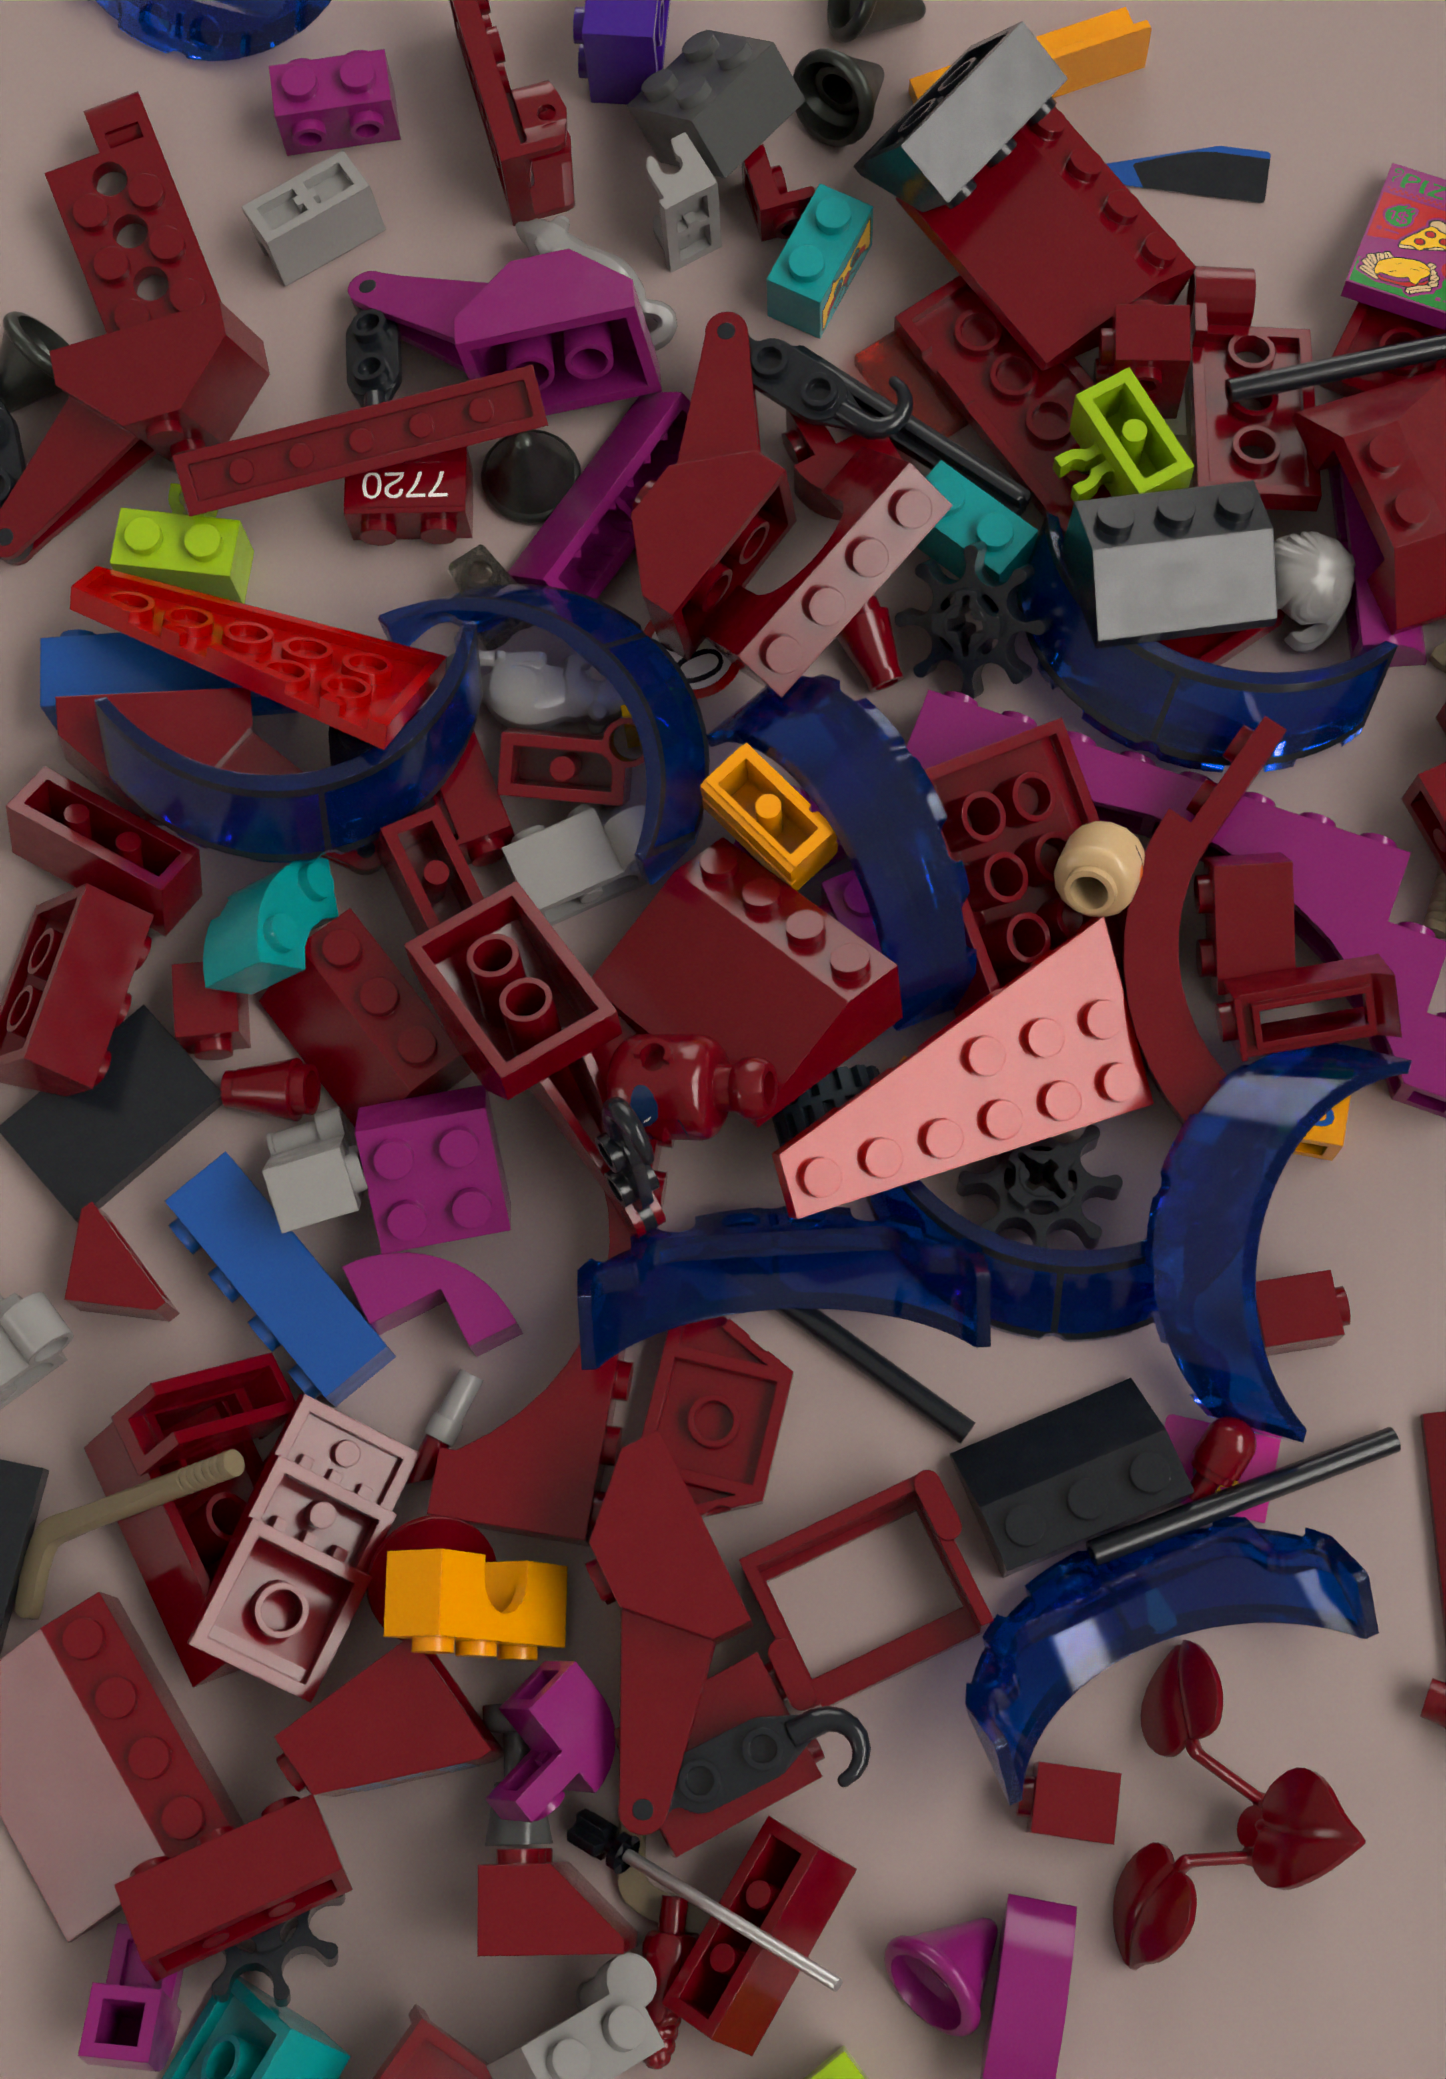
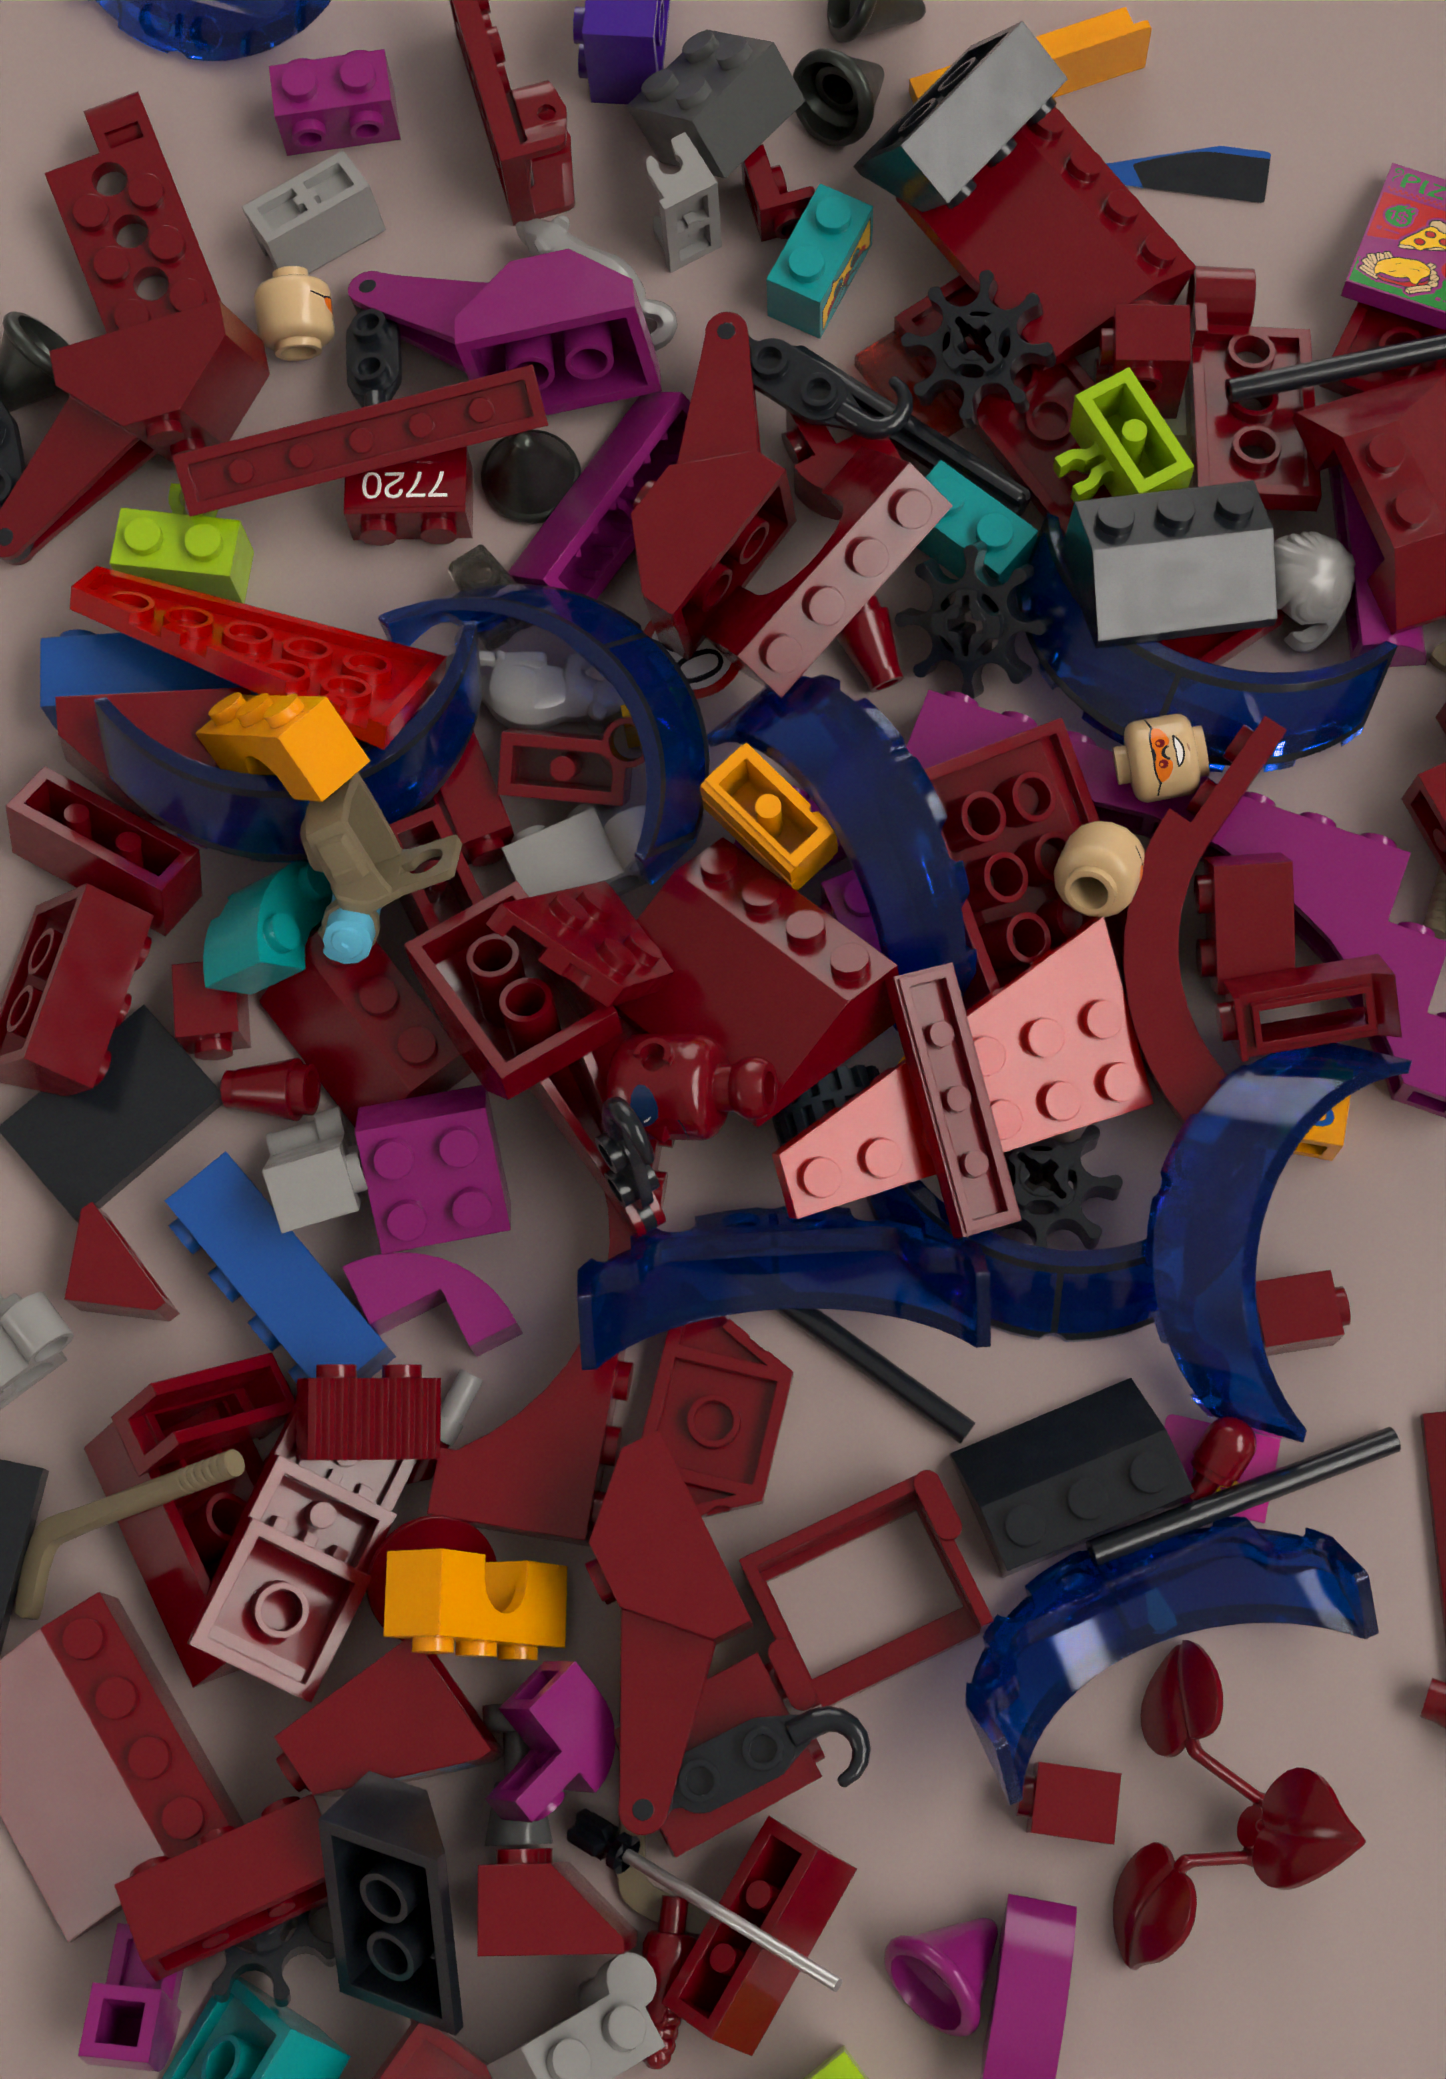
none -> light orange arch [195,692,370,802]
none -> tan head [254,266,335,361]
none -> dark red brick [295,1364,441,1460]
none -> dark tan piece [300,772,462,964]
none -> black slope [318,1771,464,2036]
none -> dark red wing [486,881,674,1008]
none -> tile [884,962,1021,1239]
none -> black gear [901,270,1057,430]
none -> tan head [1112,713,1210,803]

